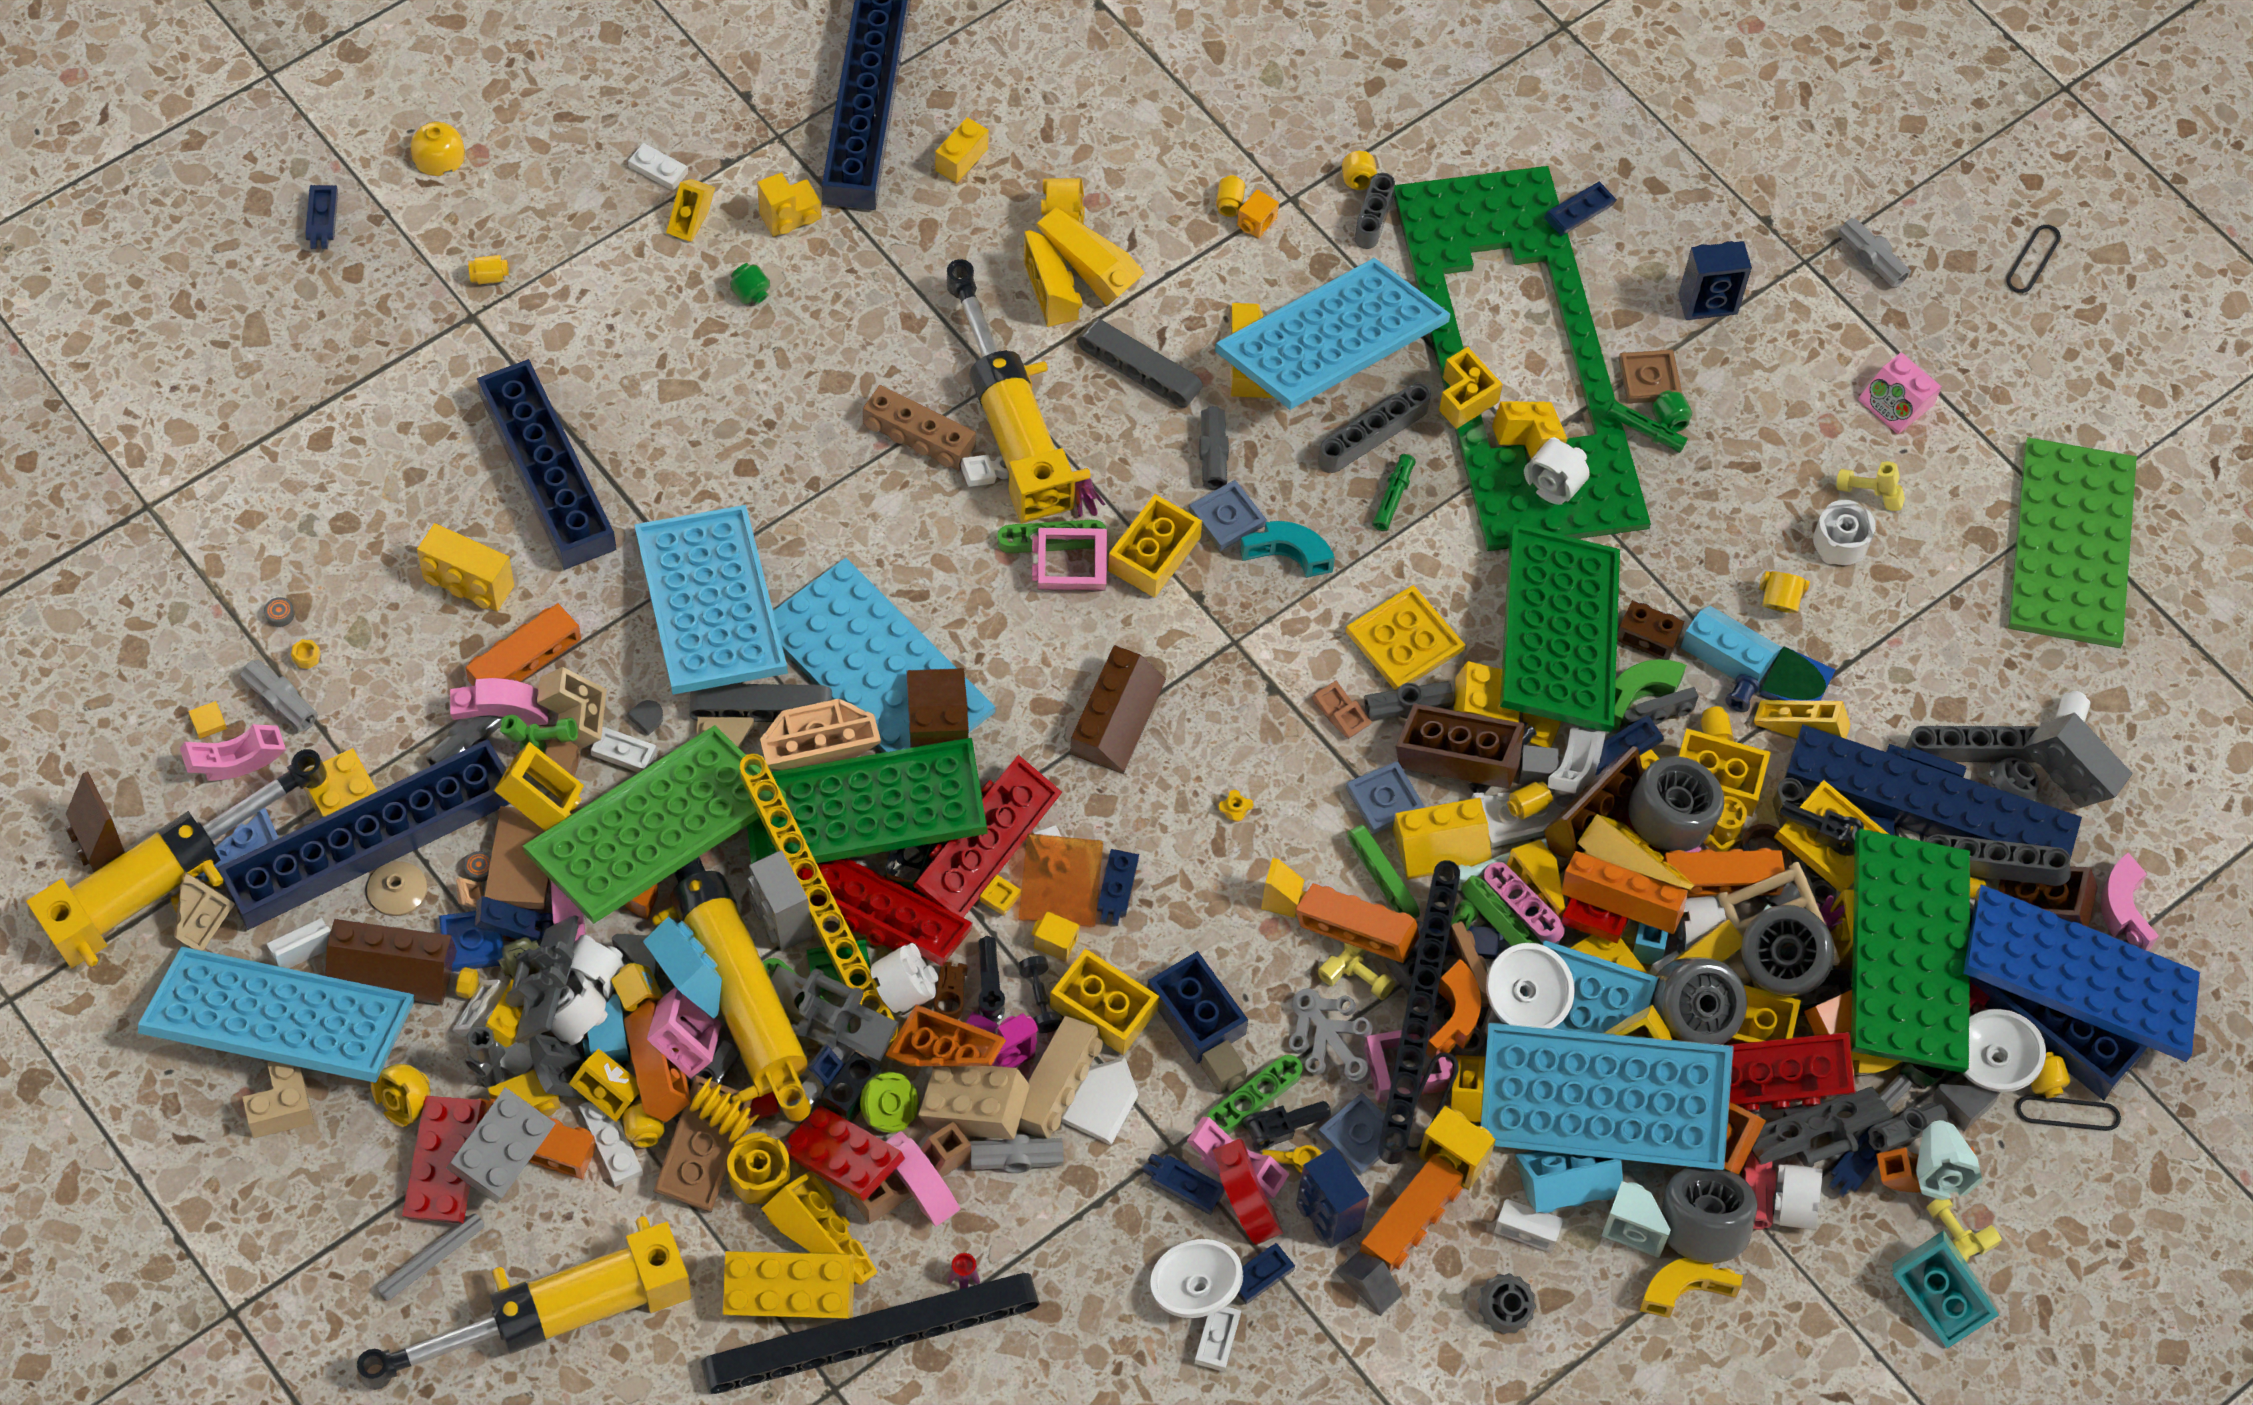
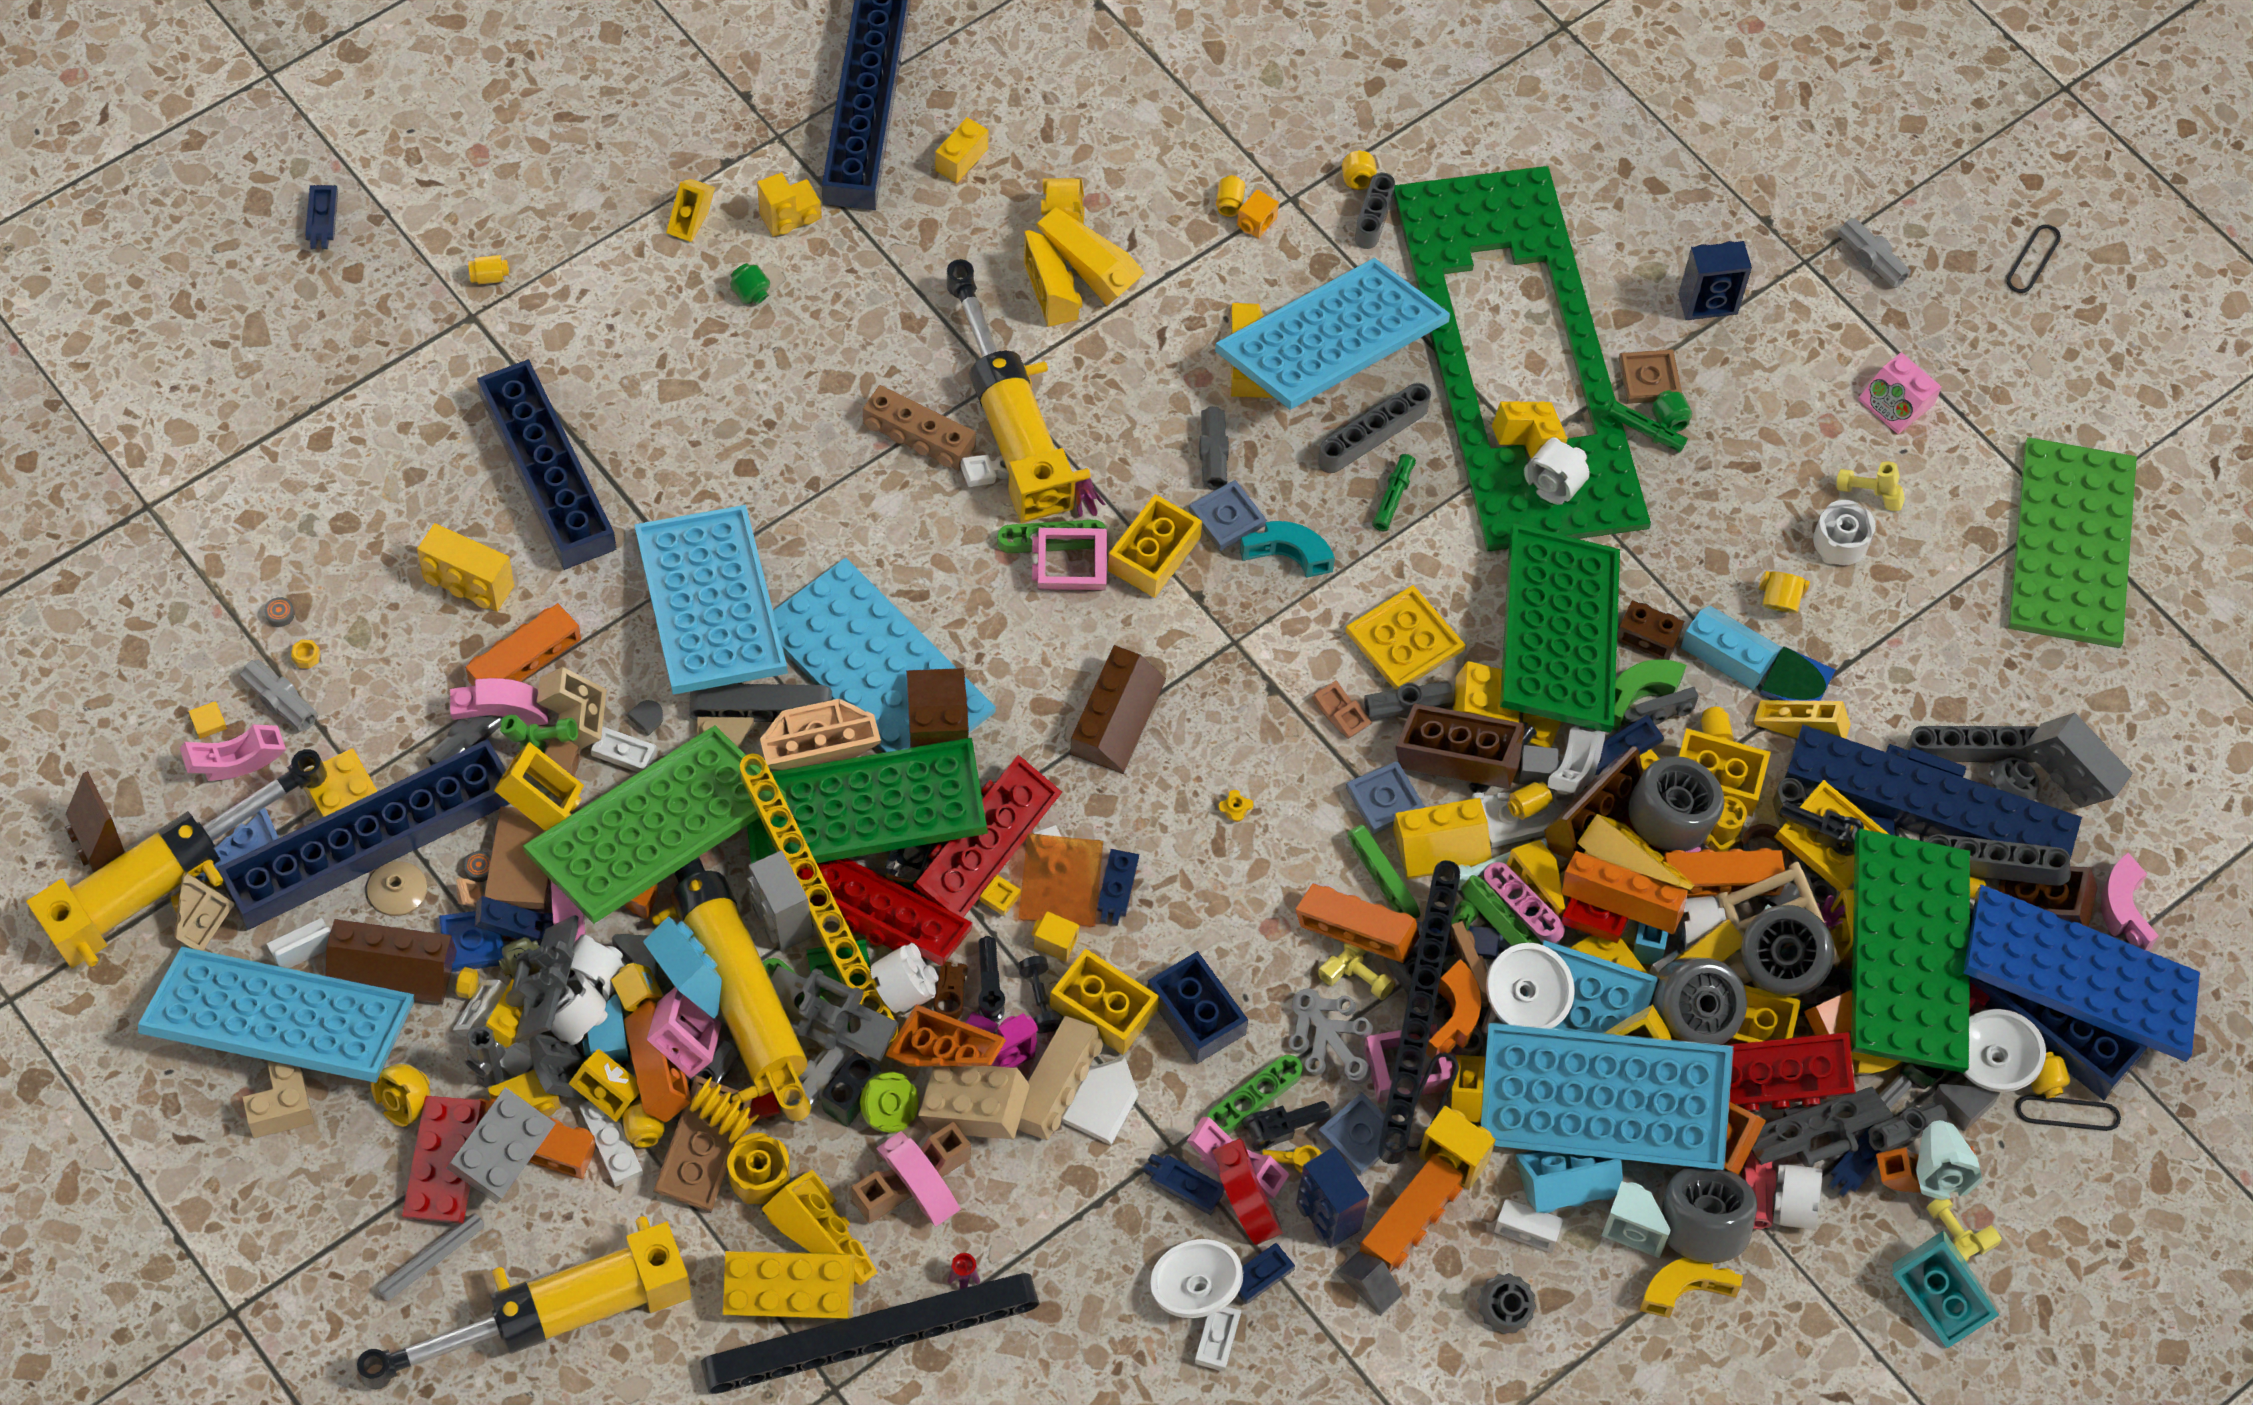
yellow cylinder [410,121,465,176] -> none
white plate [628,143,688,191] -> none
red plate [783,1105,905,1202] -> none
dark blue slope [807,1044,844,1087] -> none
light grey piece [970,1134,1064,1173] -> none
dark grey beam [1076,318,1203,408] -> none
dark tan brick [1201,1040,1247,1094] -> none
yellow slope [1261,857,1307,918] -> none
yellow brick [1439,347,1503,429] -> none
dark blue tile [1544,181,1617,236] -> none
dark blue bush [1725,674,1760,712] -> none
white brick [2055,691,2090,722] -> none

